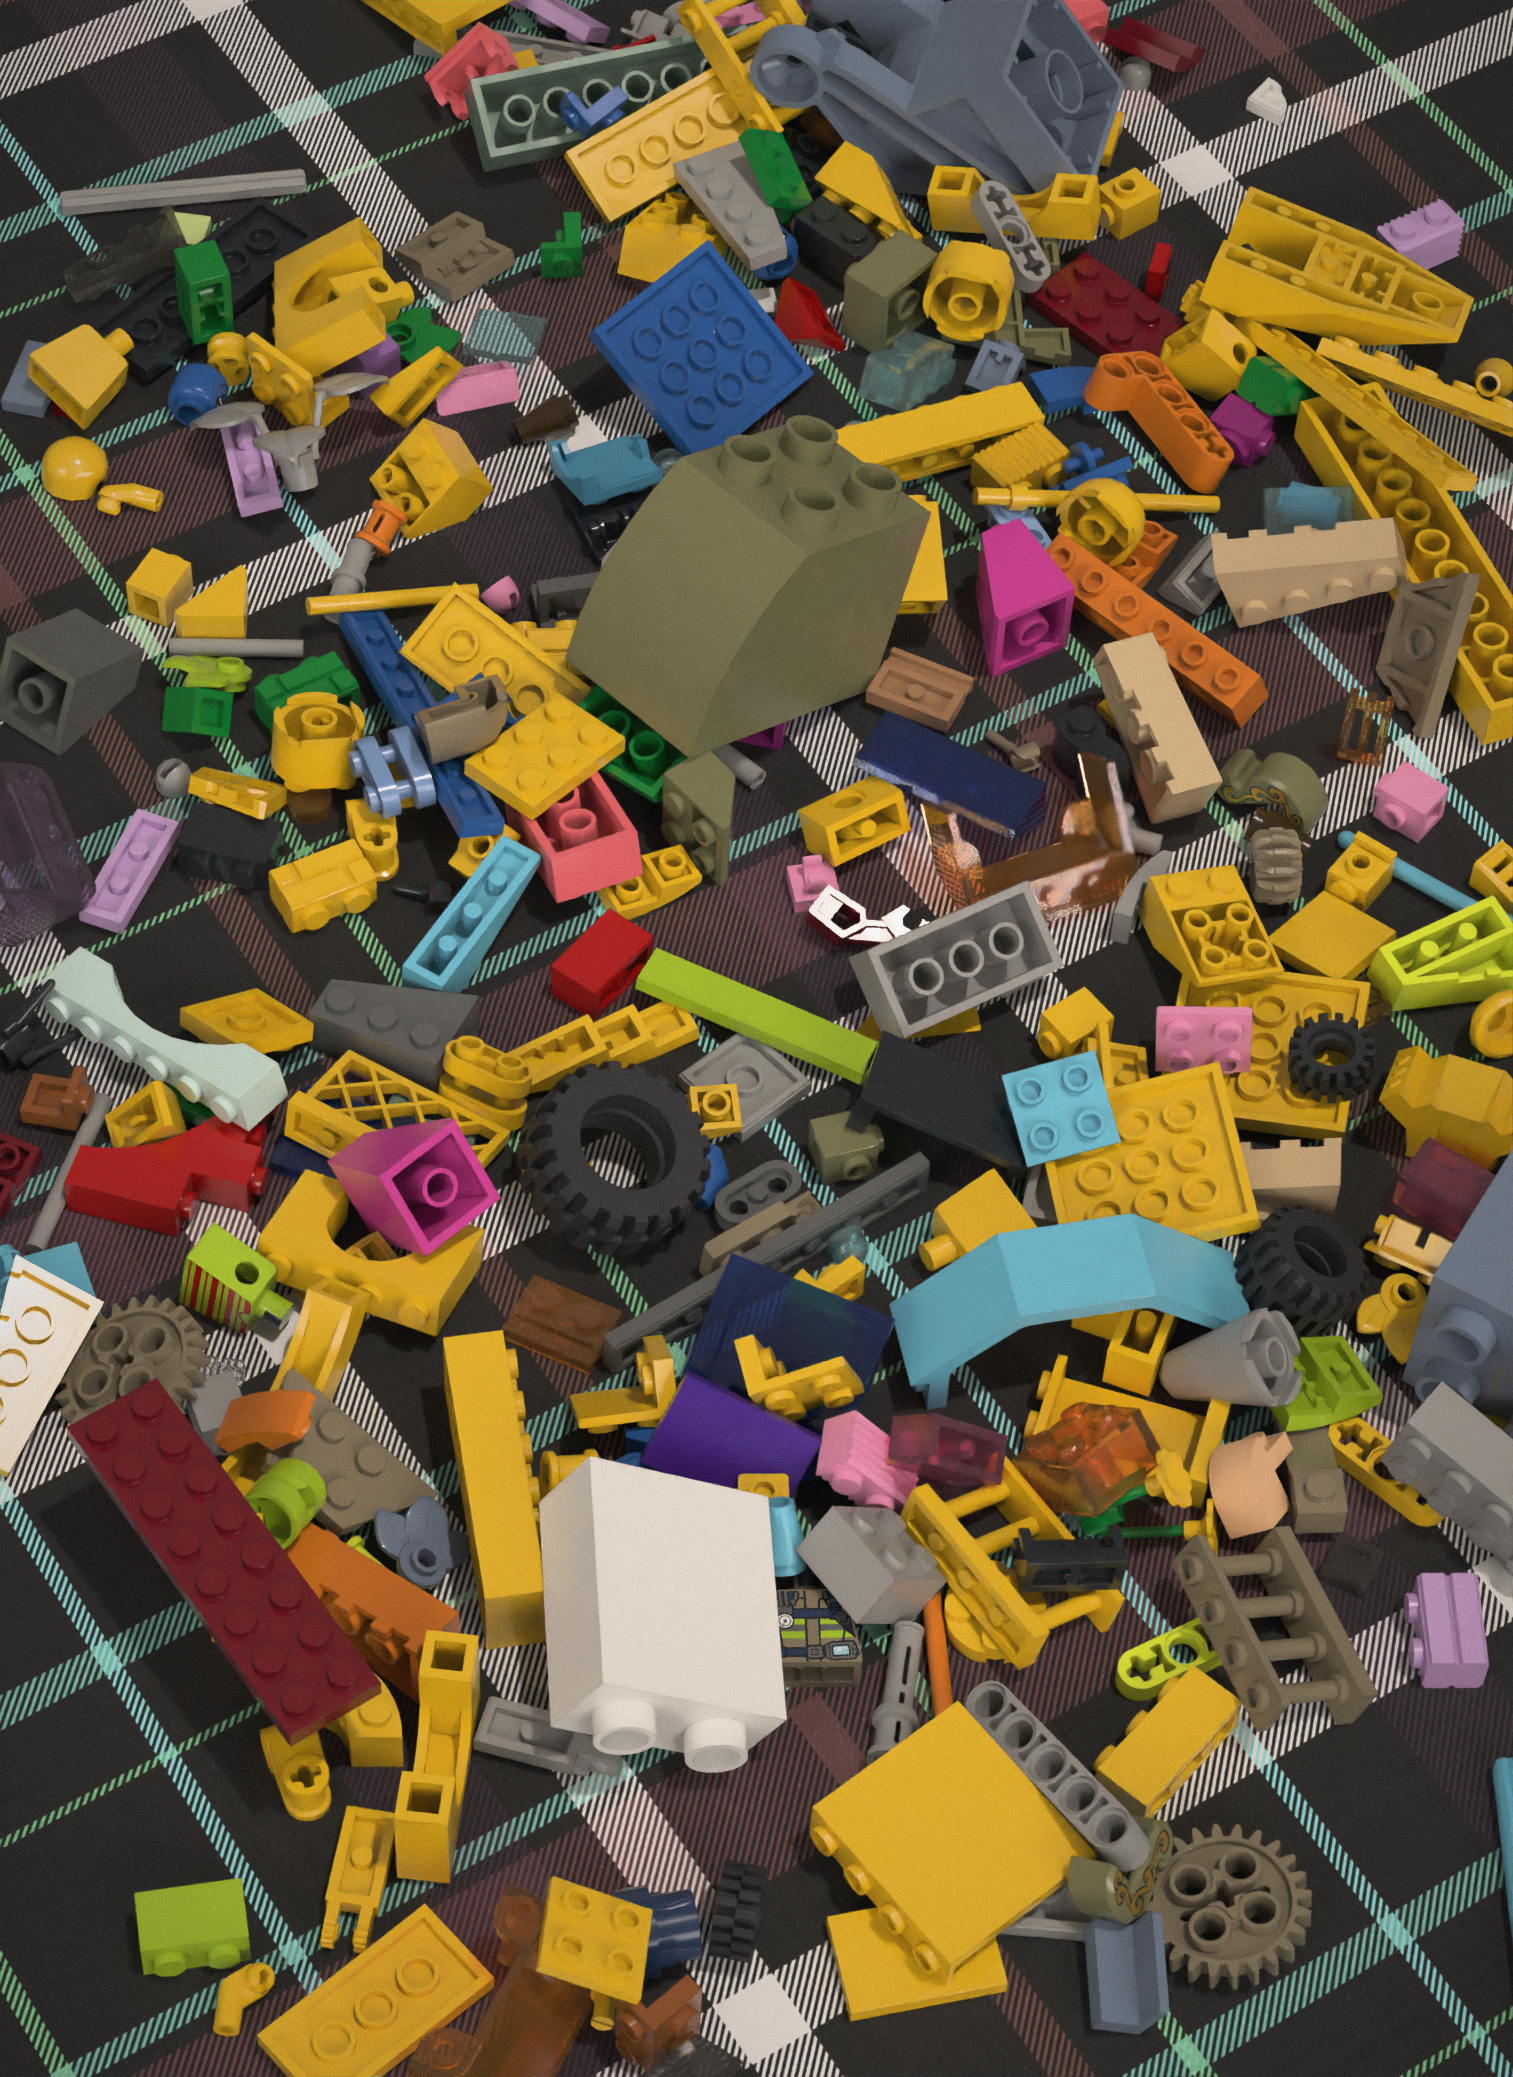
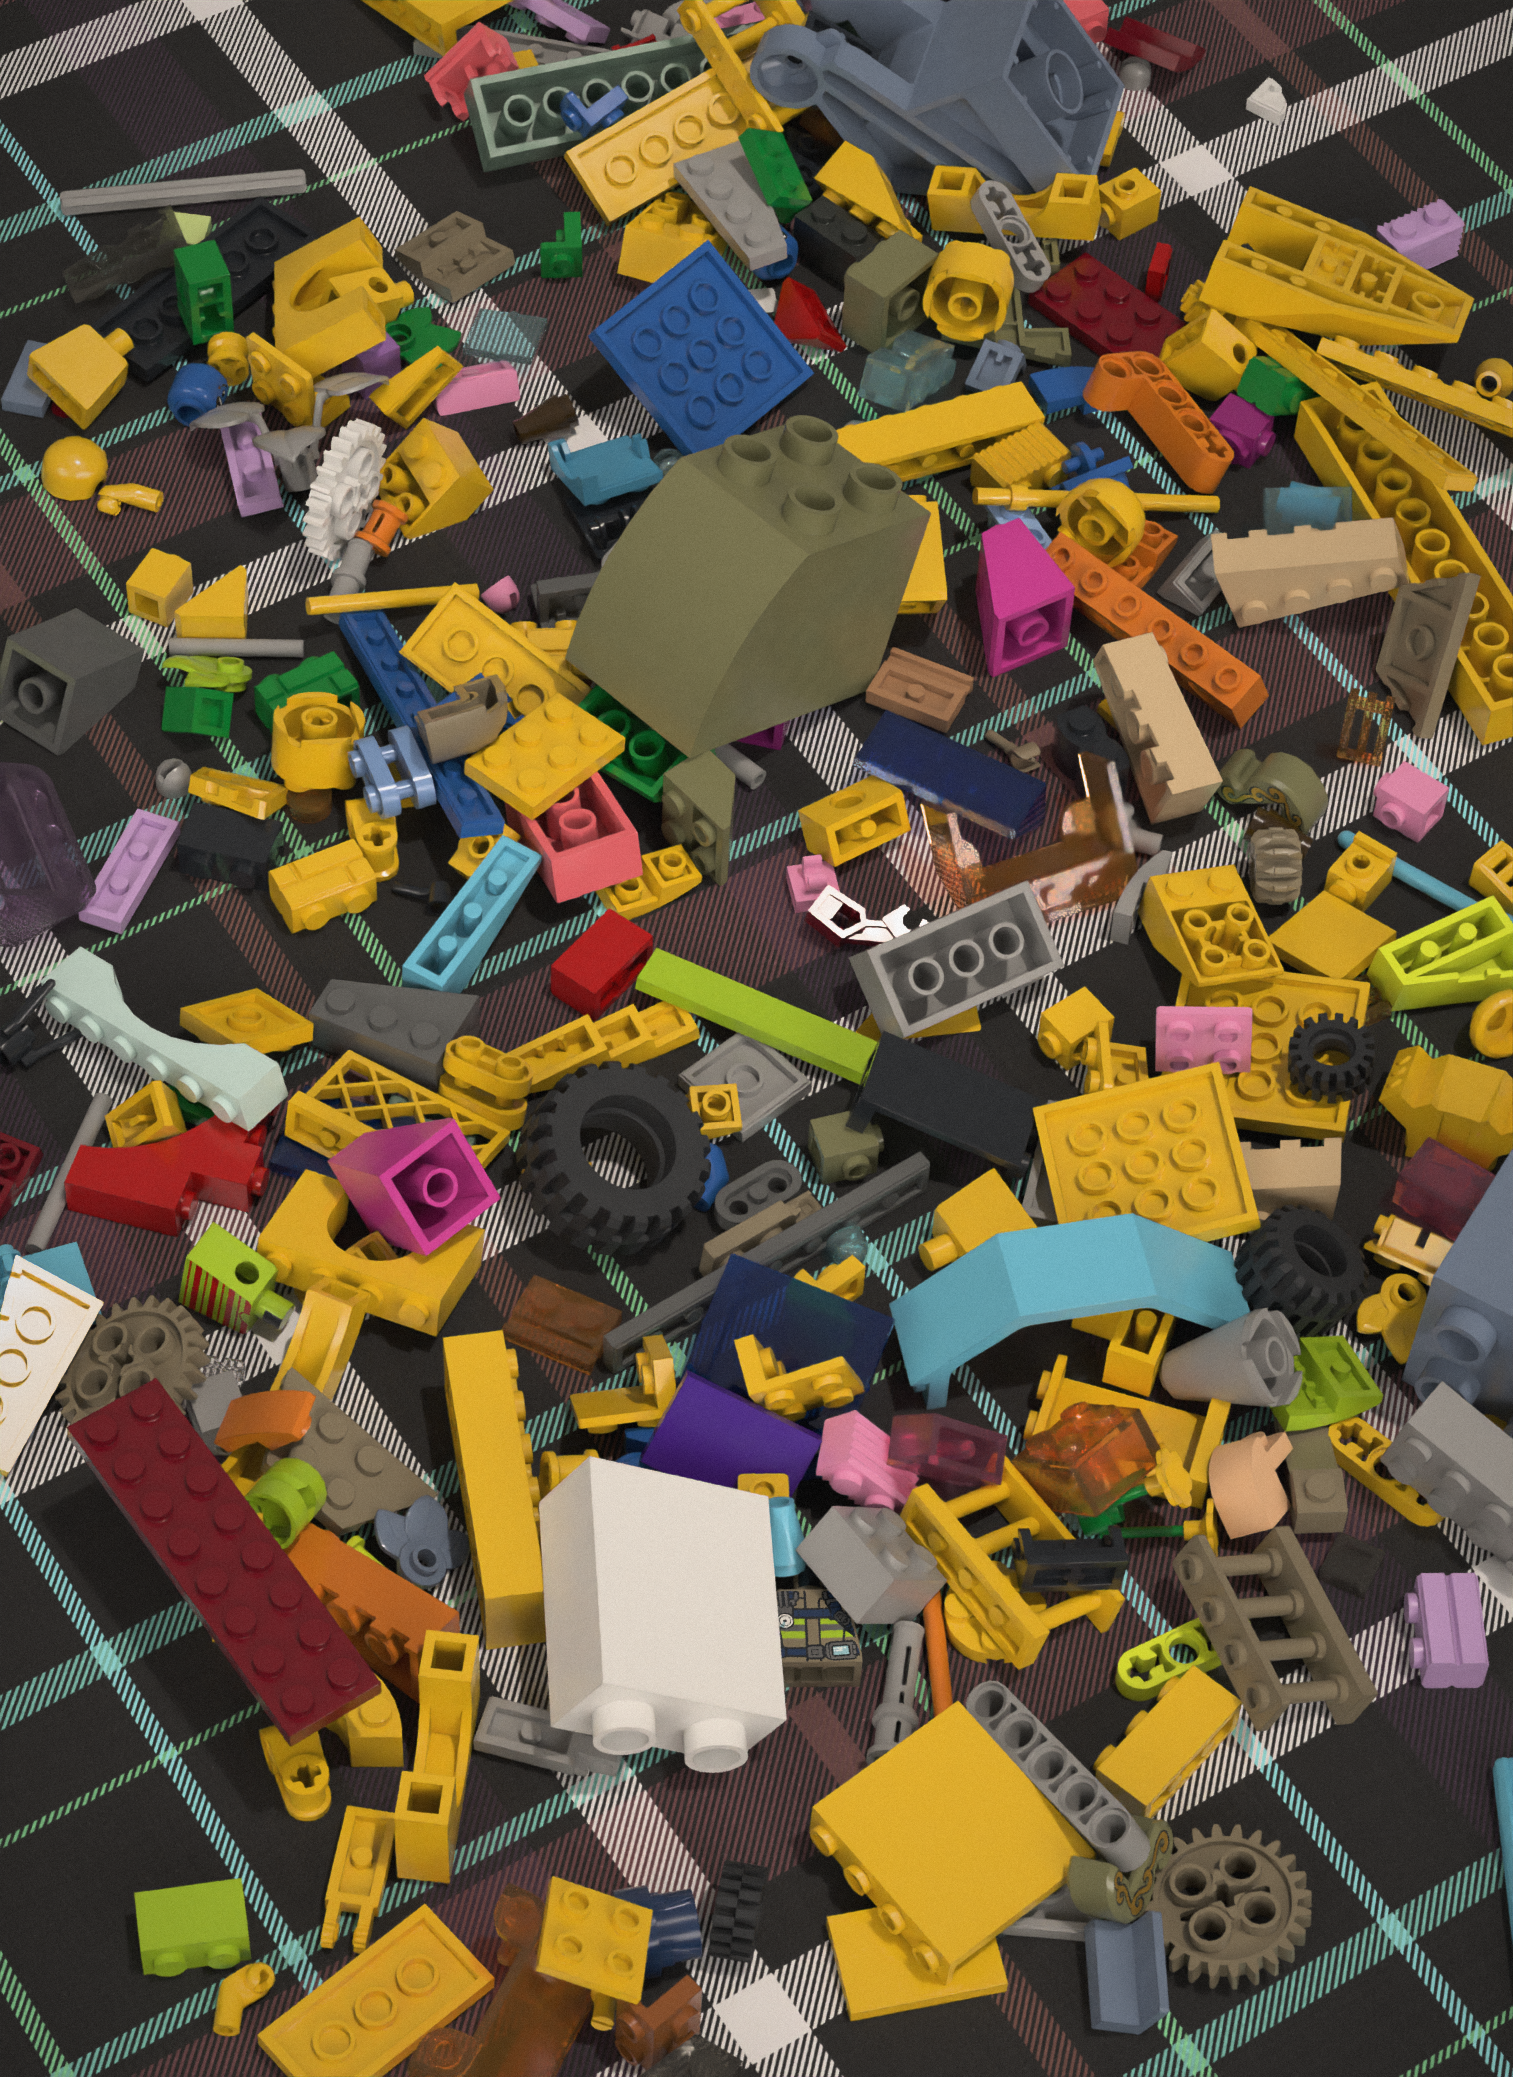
dark orange bracket [19,1065,95,1131] -> none
medium azure hinge [1002,1050,1121,1168] -> none
none -> white gear [303,418,386,561]

